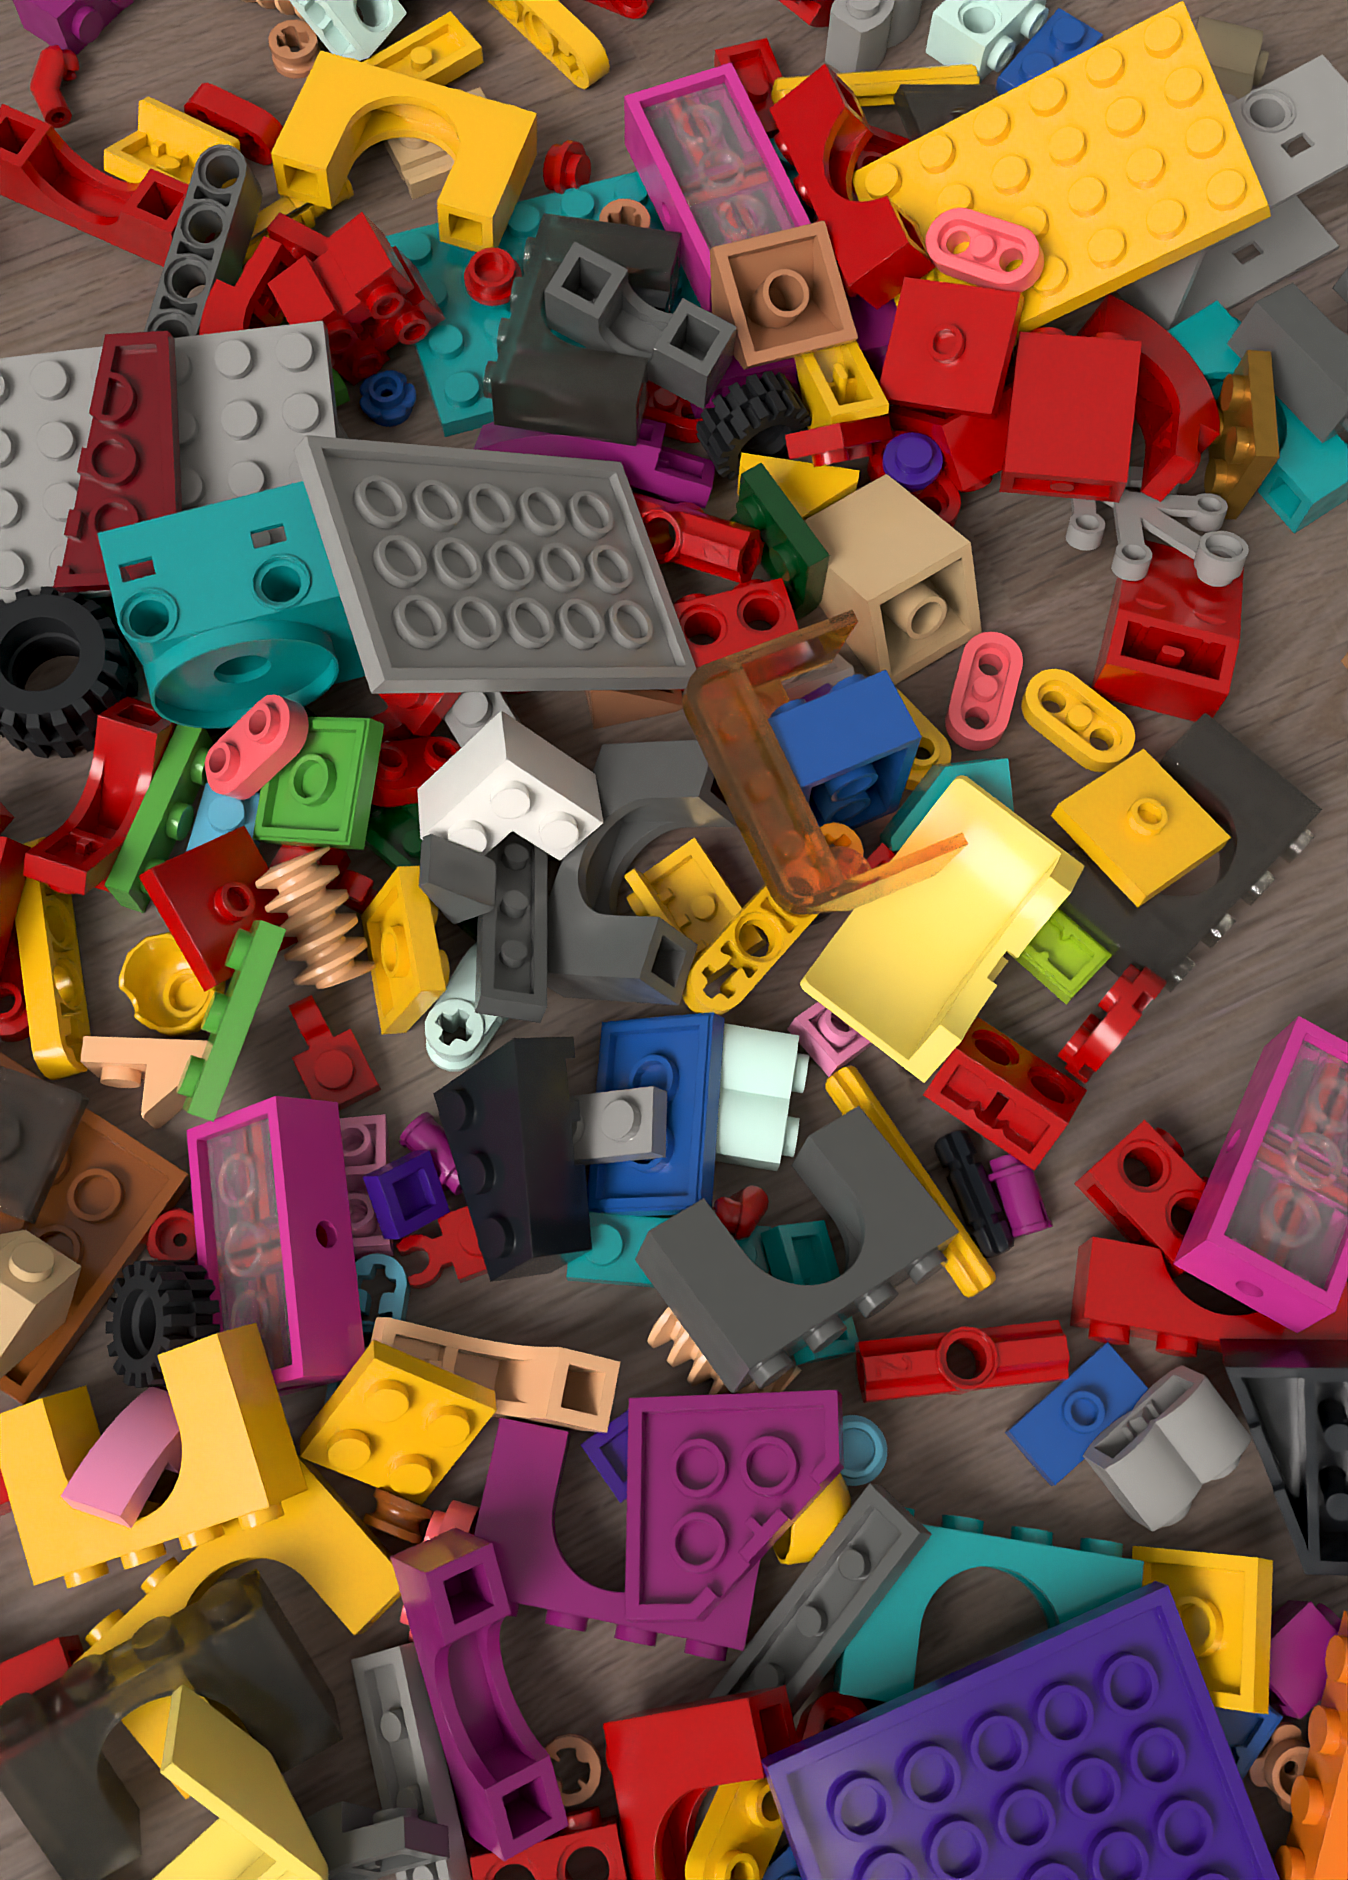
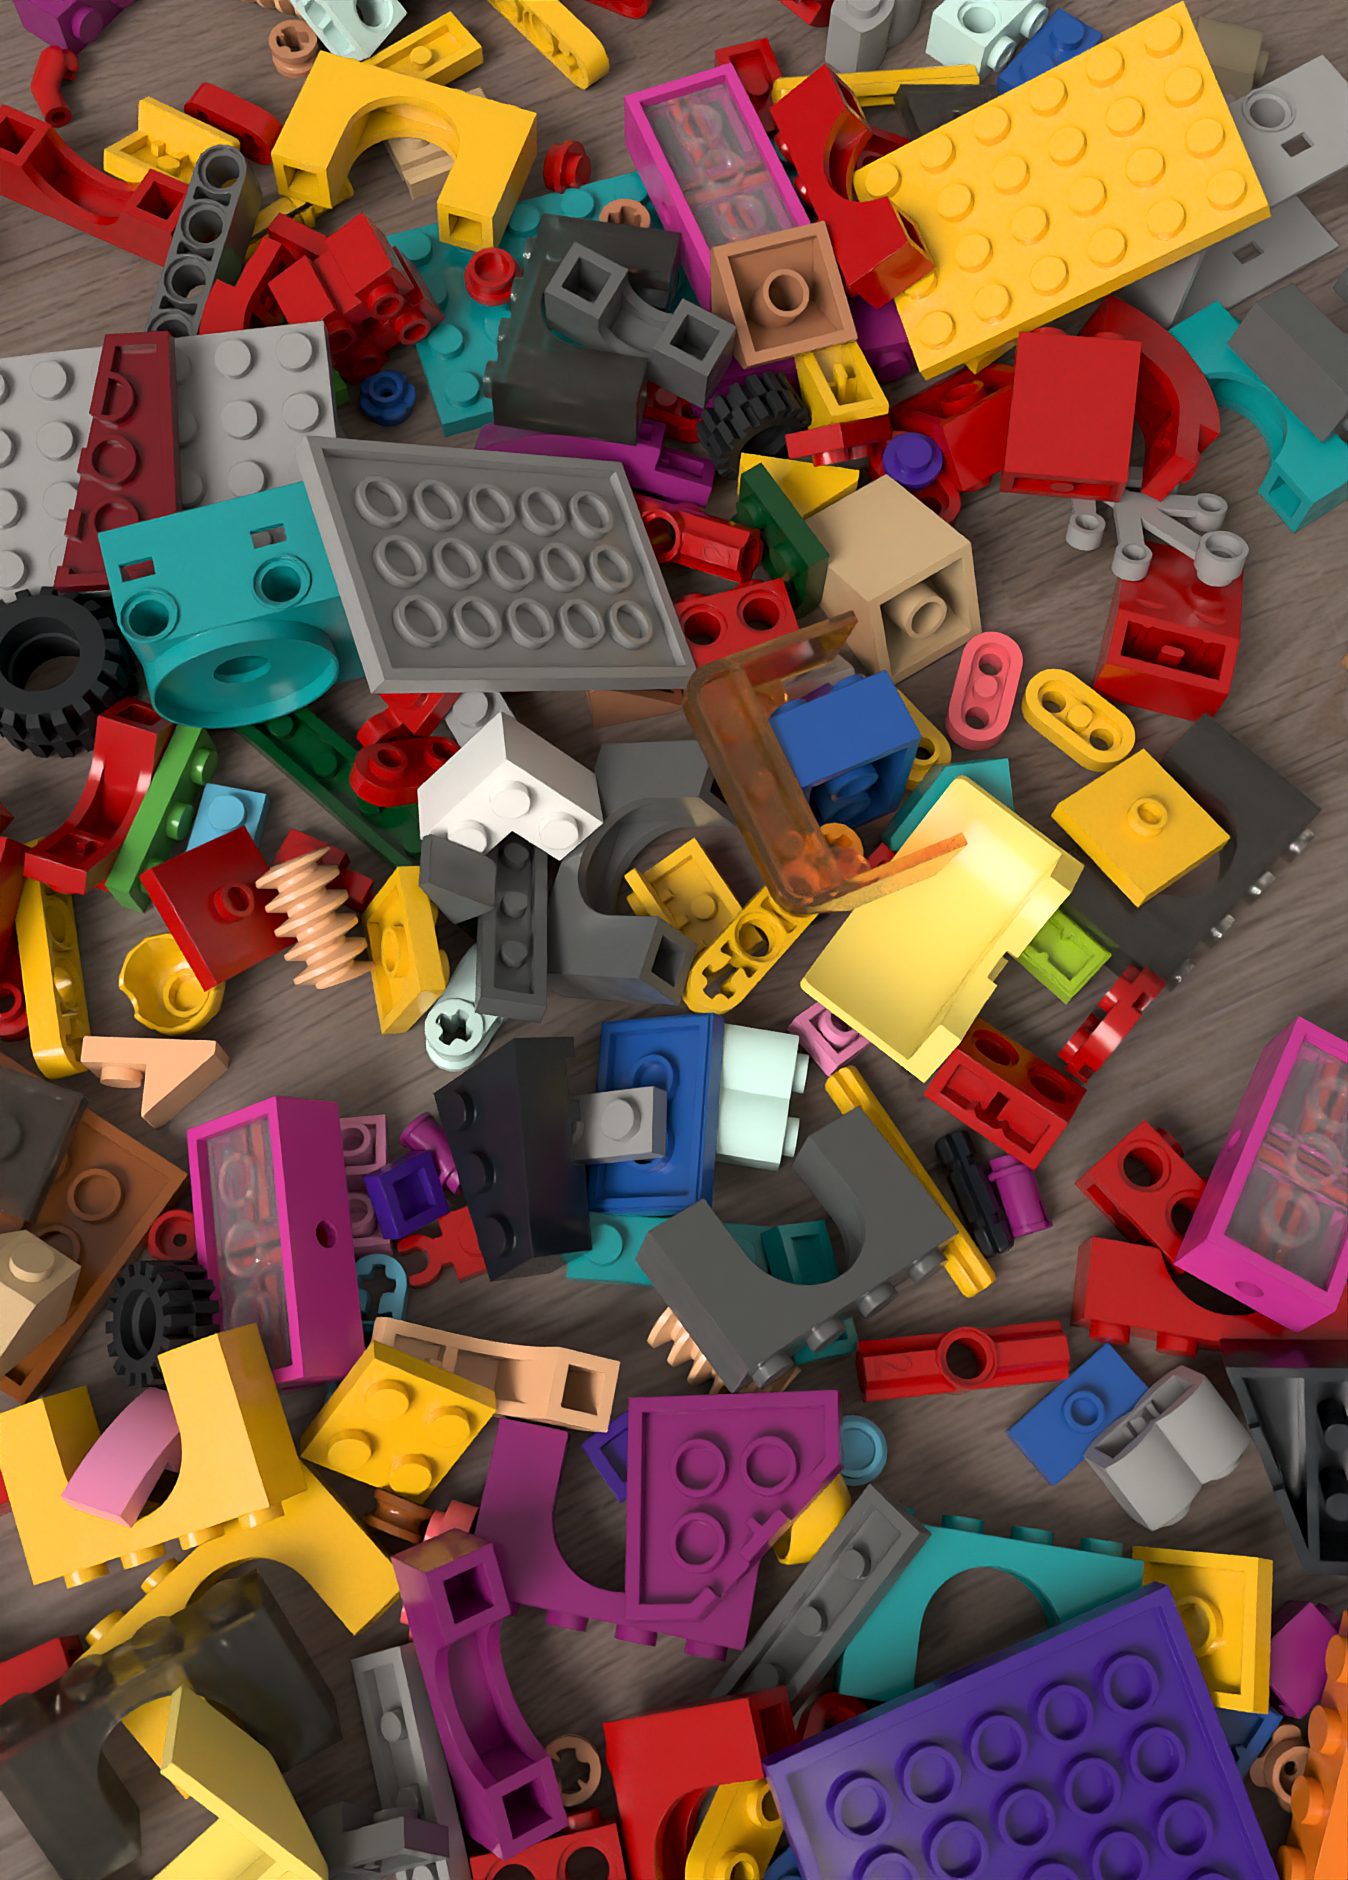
bright green plate [177,920,286,1122] -> none
coral plate [205,695,309,800] -> none
bright green plate [252,717,384,850] -> none
red plate [288,995,381,1111] -> none
red arm [712,1185,769,1240] -> none
red plate [879,277,1025,420] -> none
coral plate [925,208,1044,292] -> none
pearl gold plate [1204,350,1280,520] -> none

